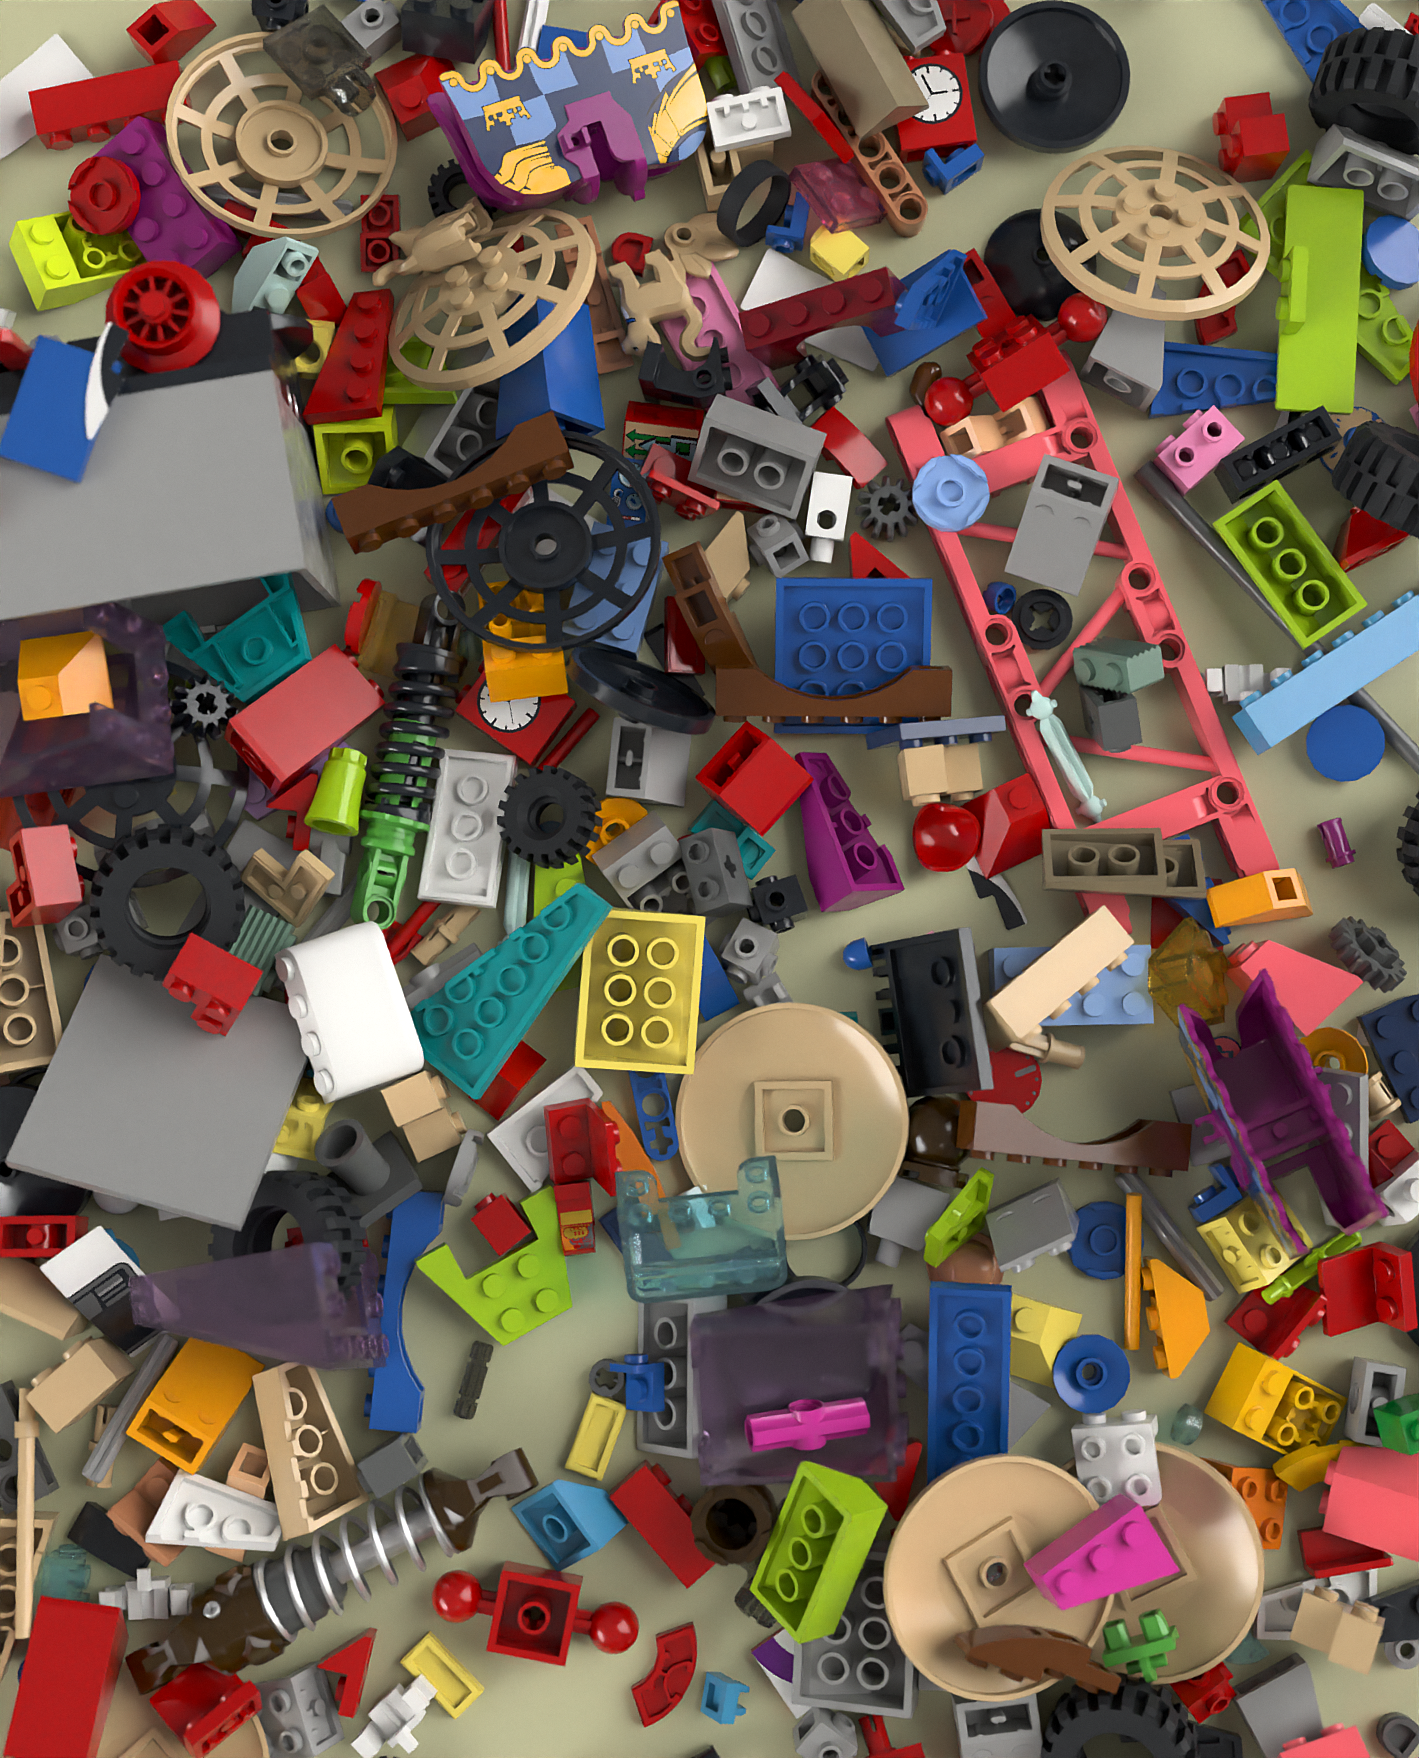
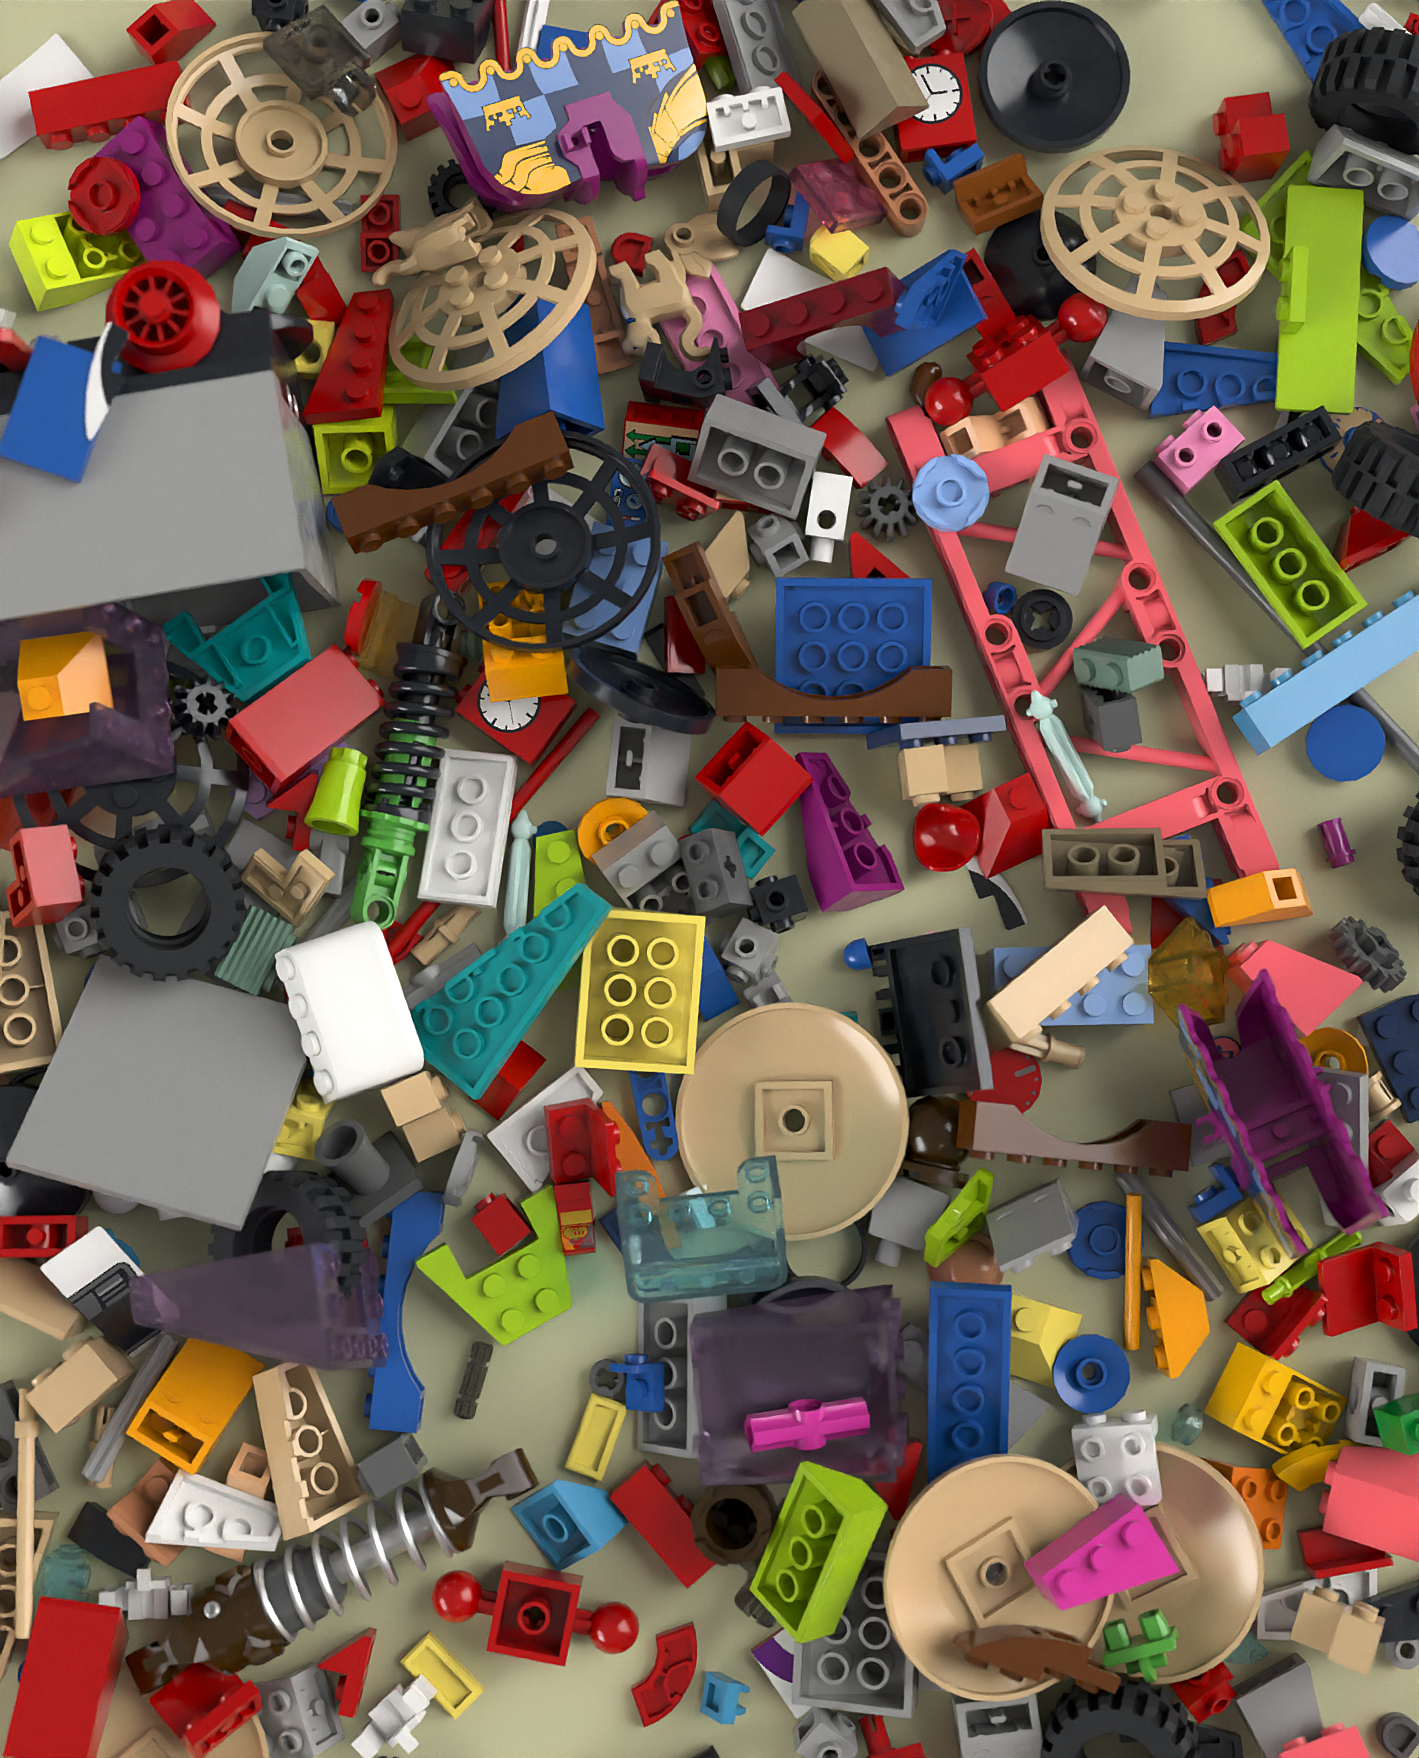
red brick [161,933,263,1036] -> none
black tyre [497,765,603,869] -> none
none -> dark orange bracket [953,153,1044,236]

